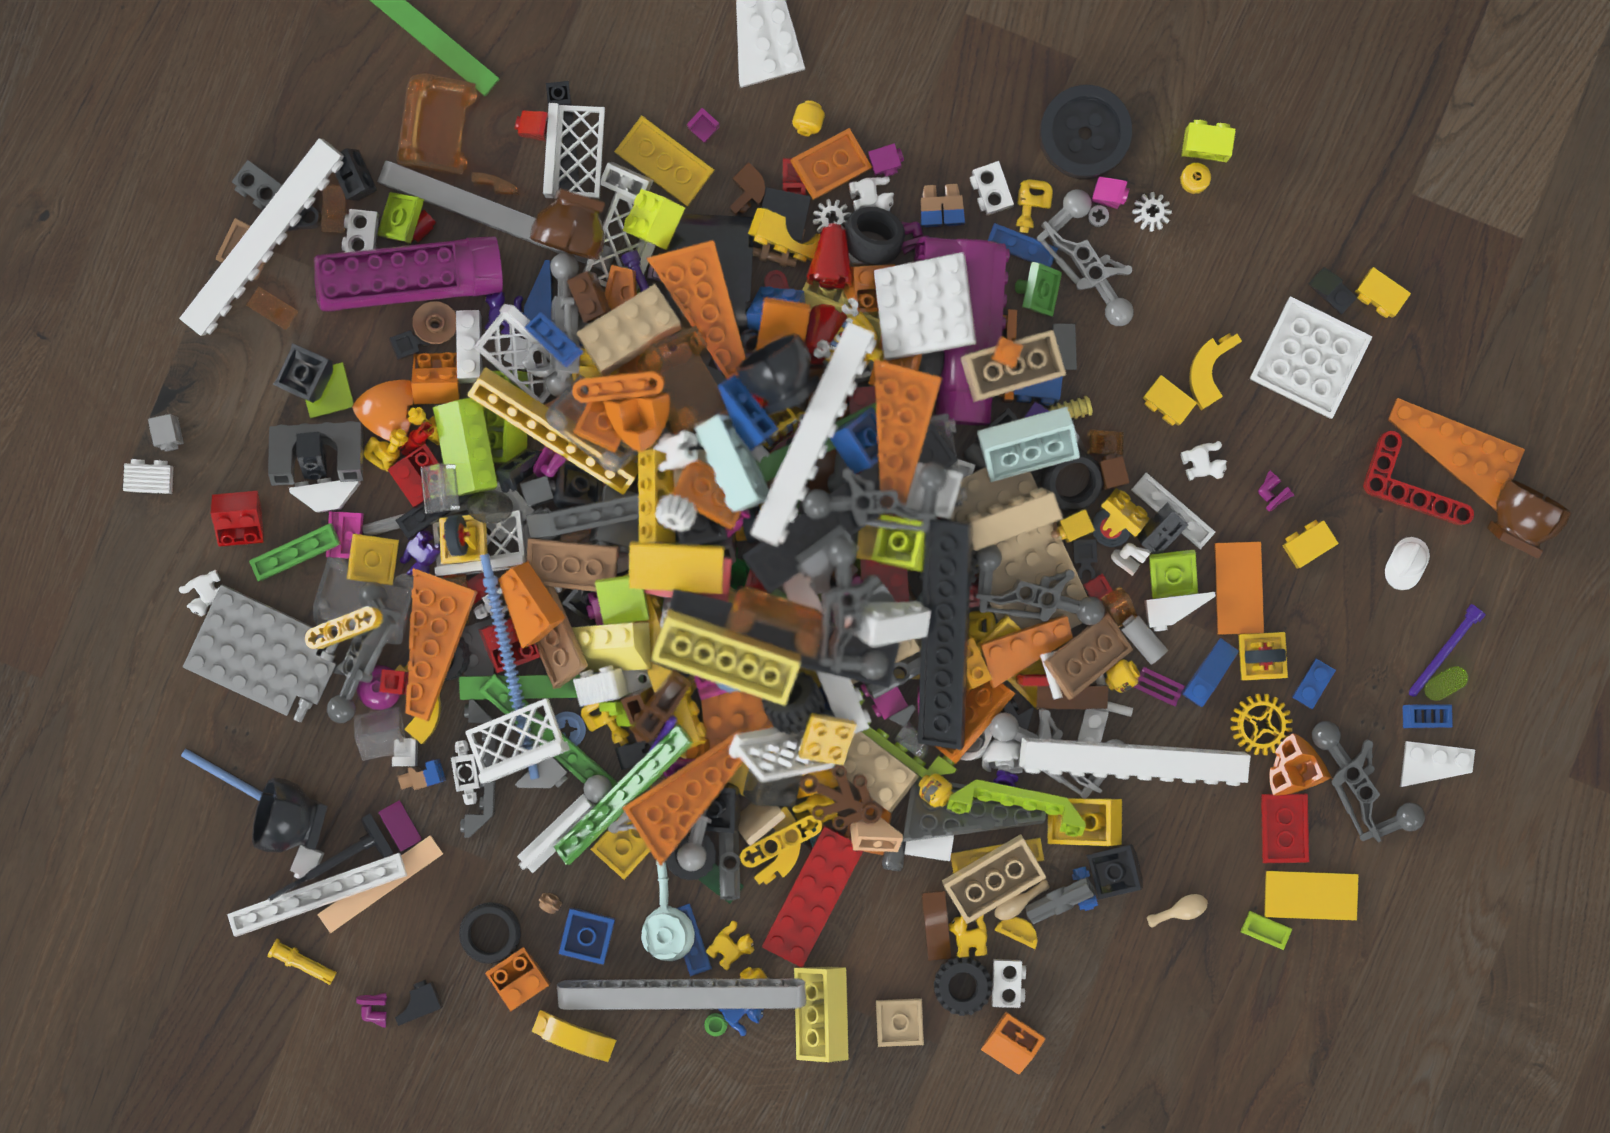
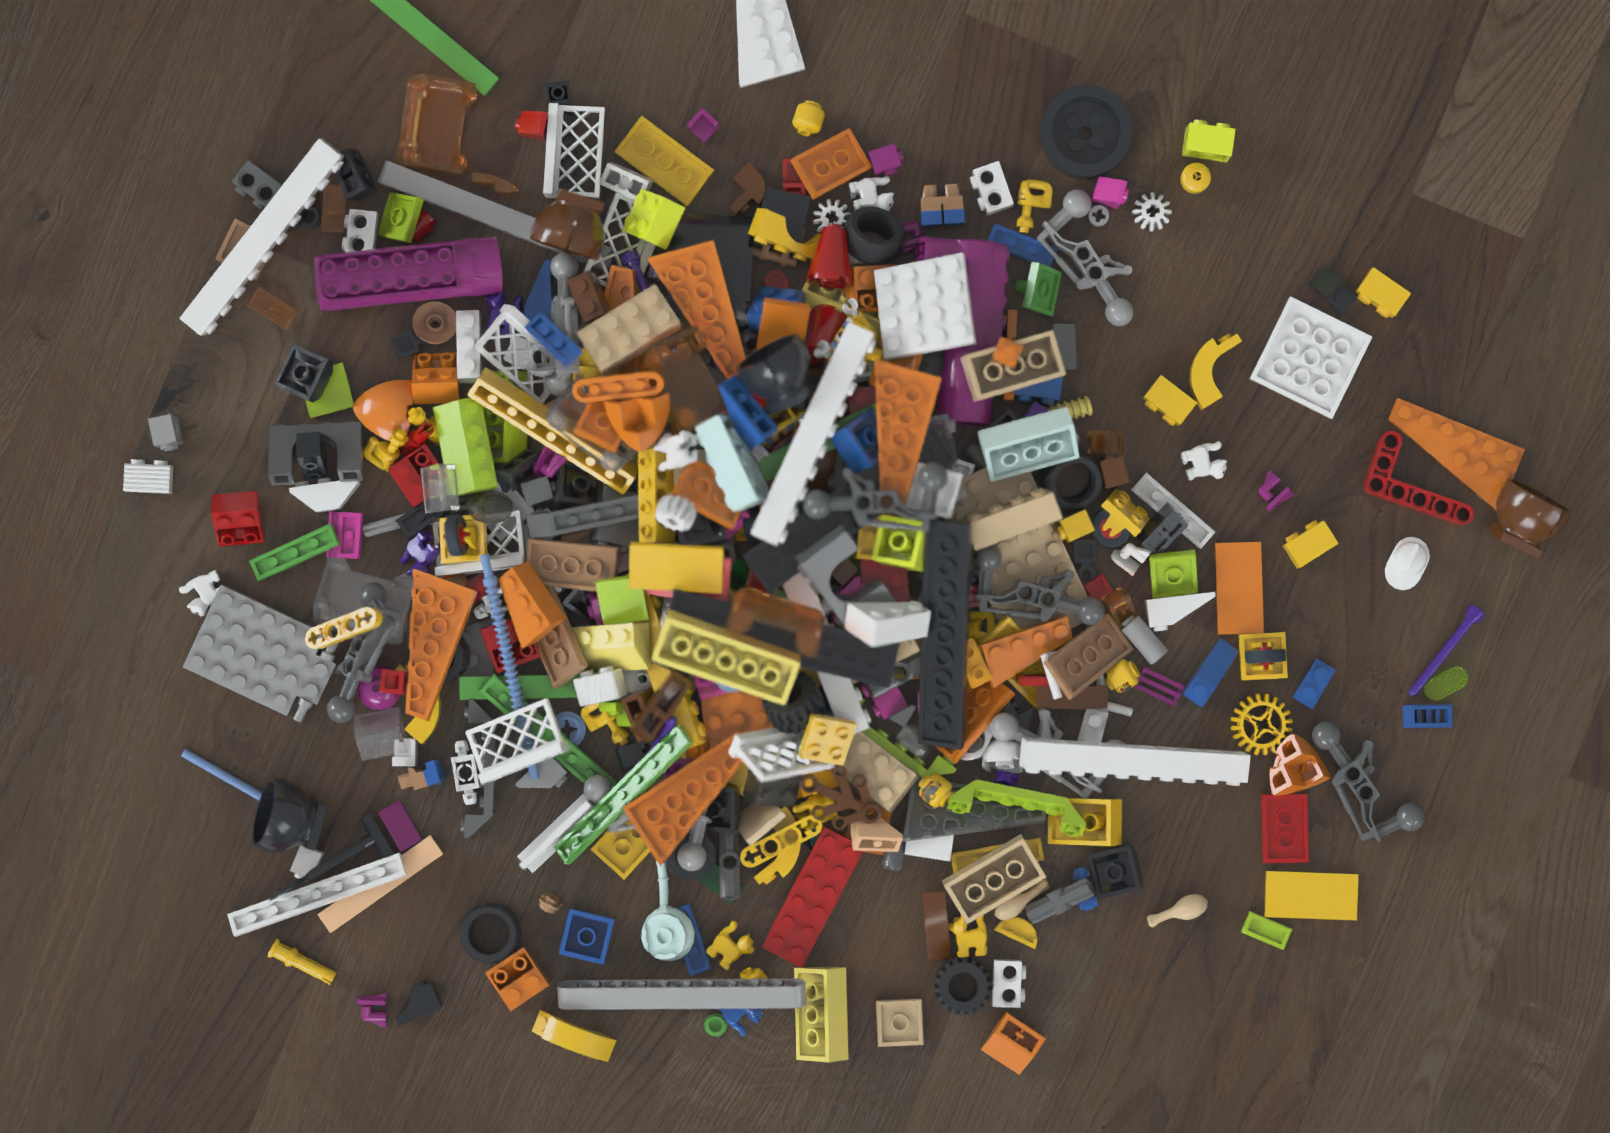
yellow tile [347,534,399,585] -> none
dark grey piece [819,538,888,680] -> none
white wing [1400,741,1475,787] -> none

